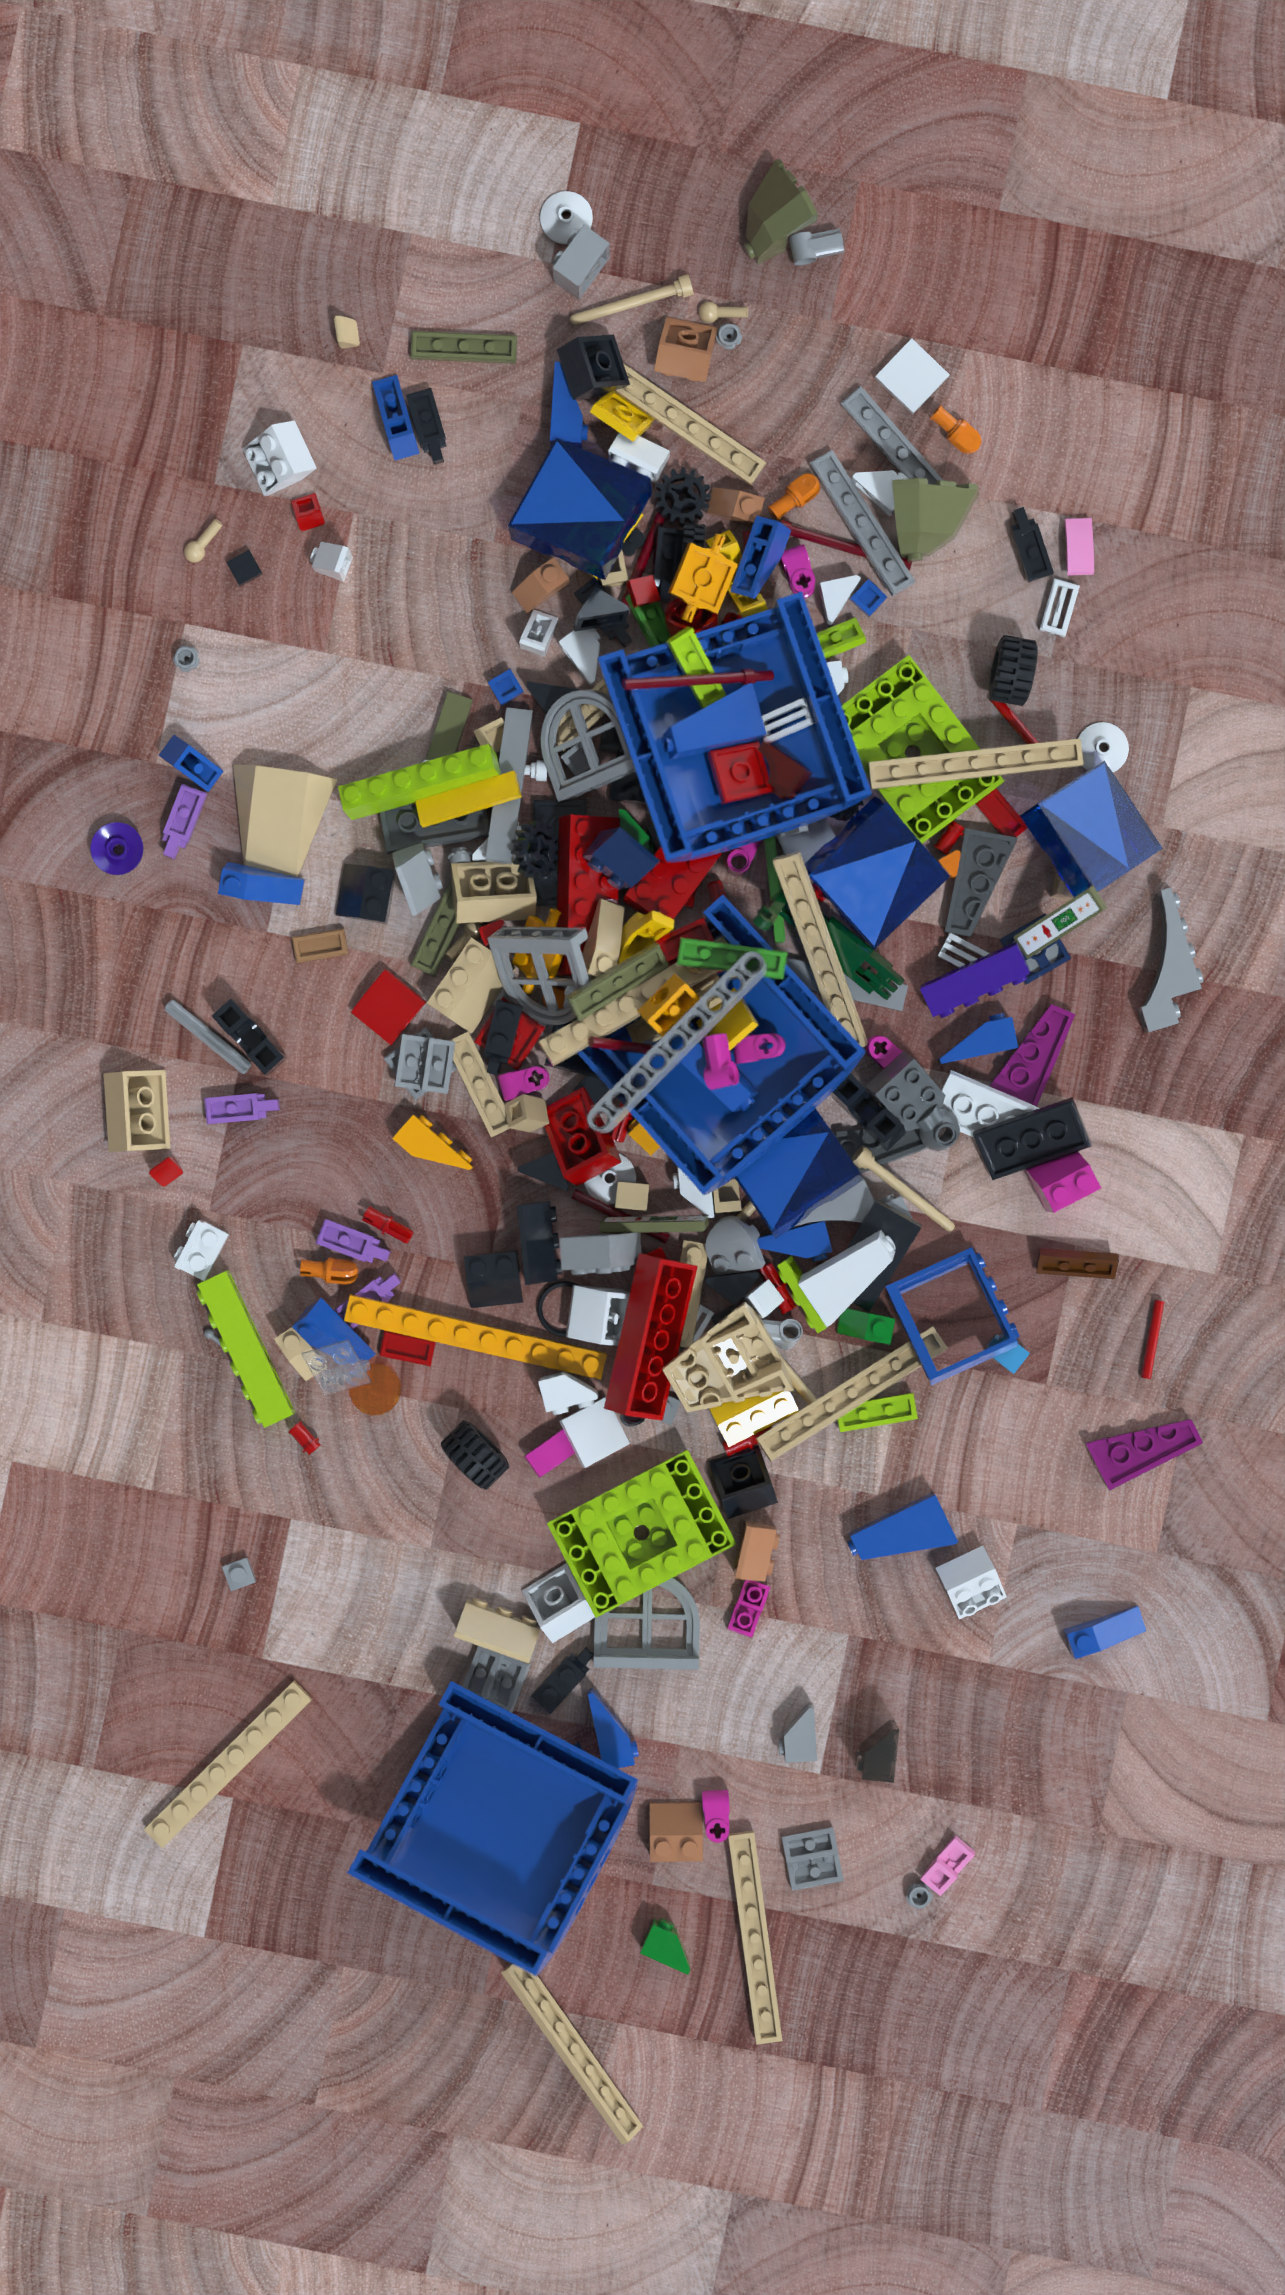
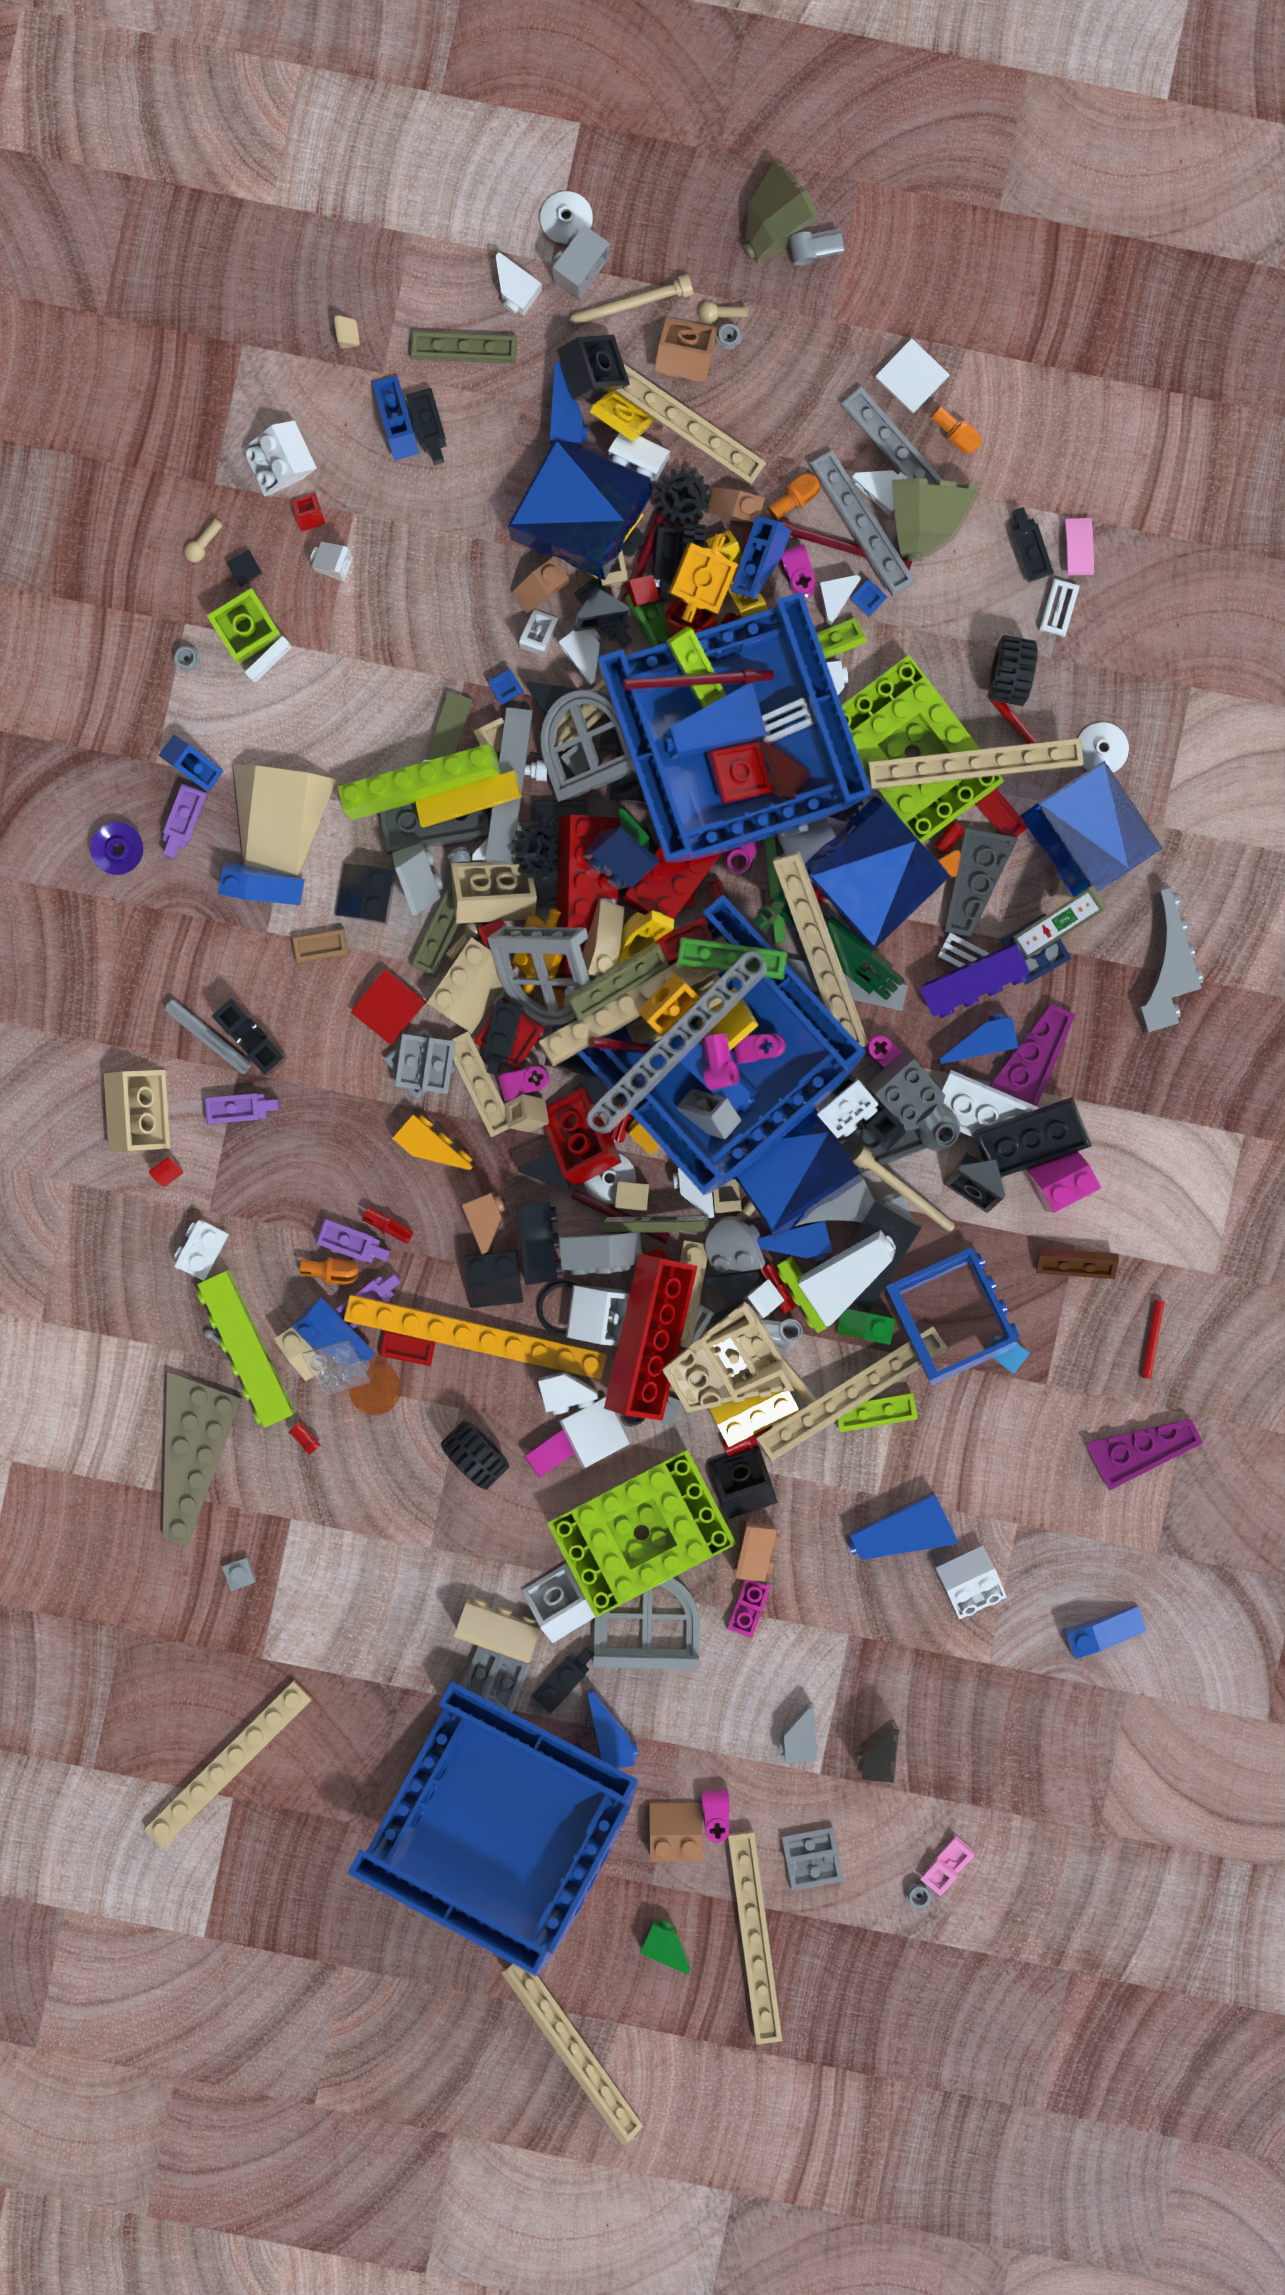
none -> dark tan wing [163,1371,242,1547]
none -> lime brick [207,588,282,665]
none -> white tile [245,636,292,682]
none -> nougat slope [462,1193,506,1254]
none -> white slope [496,252,542,316]
none -> light grey slope [676,1089,741,1139]
none -> white bracket [817,1079,879,1138]
none -> black slope [944,1152,1005,1213]

